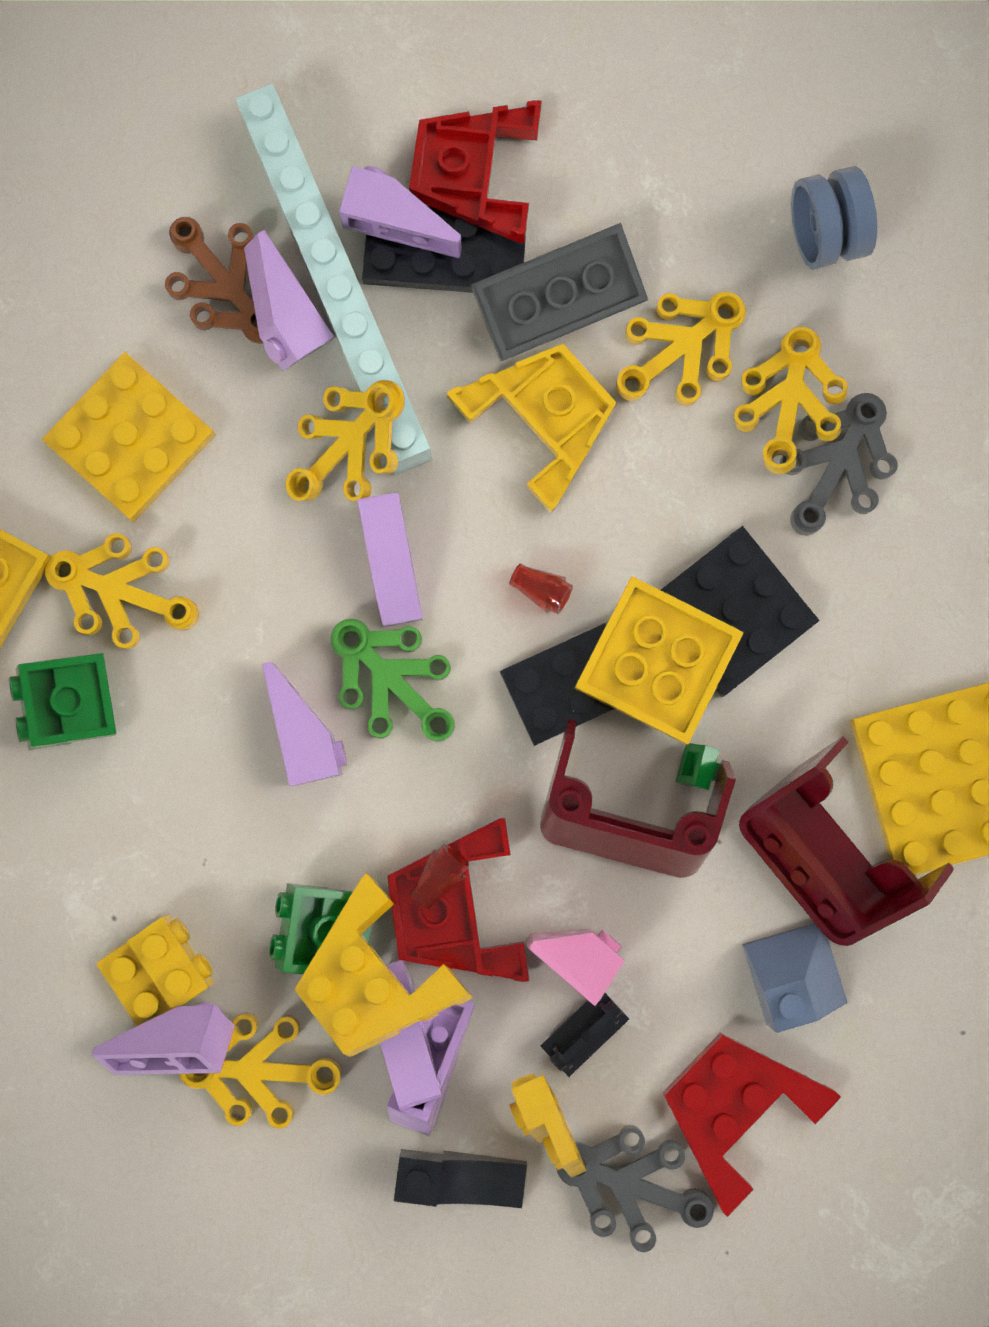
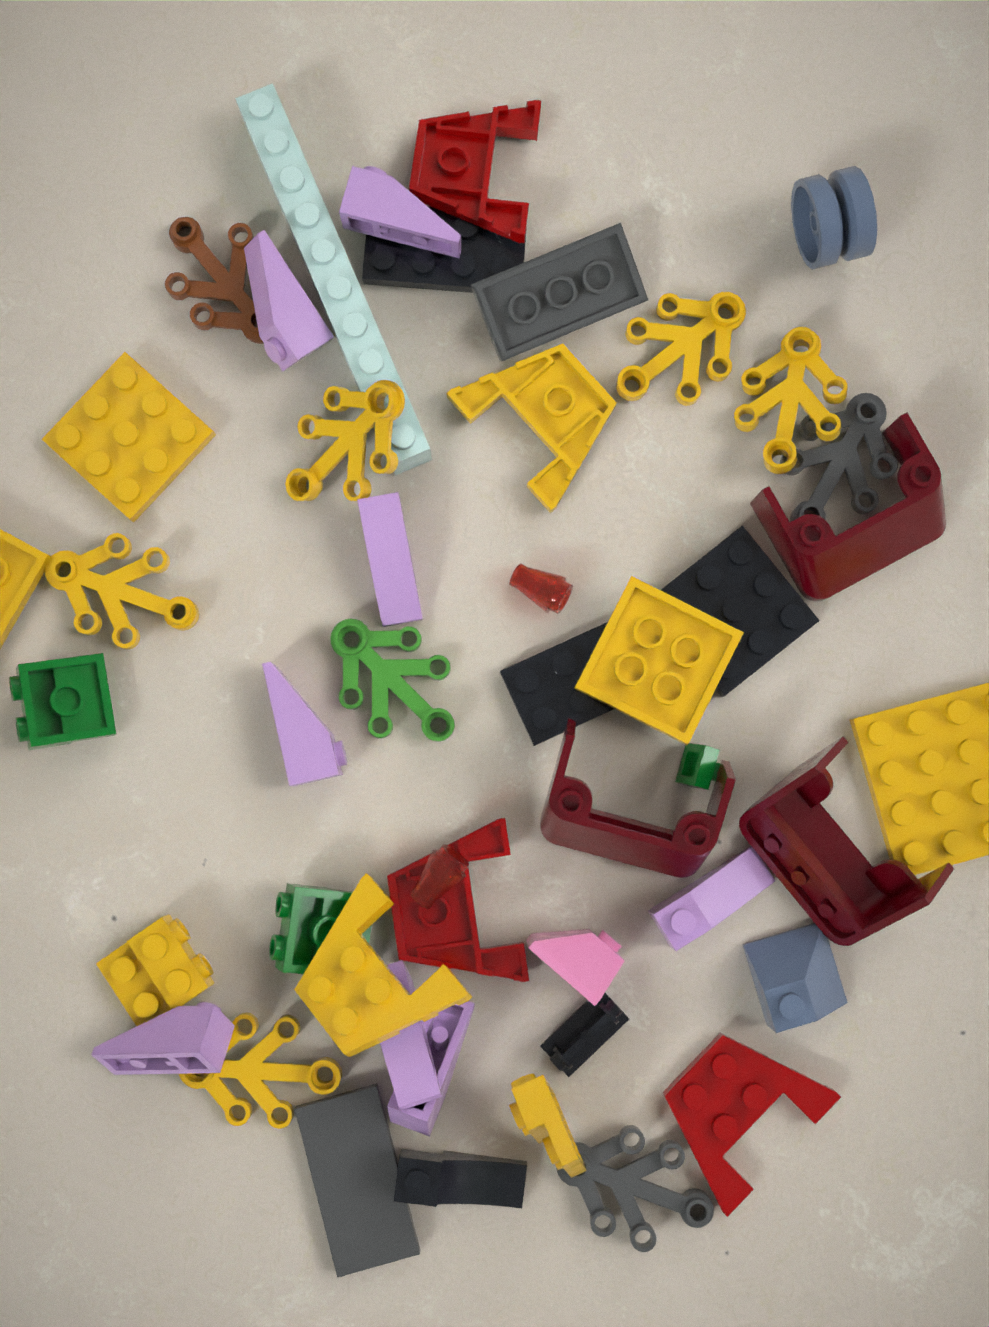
none -> dark grey tile [295,1084,420,1278]
none -> lavender slope [648,846,775,951]
none -> dark red windscreen [750,412,946,602]

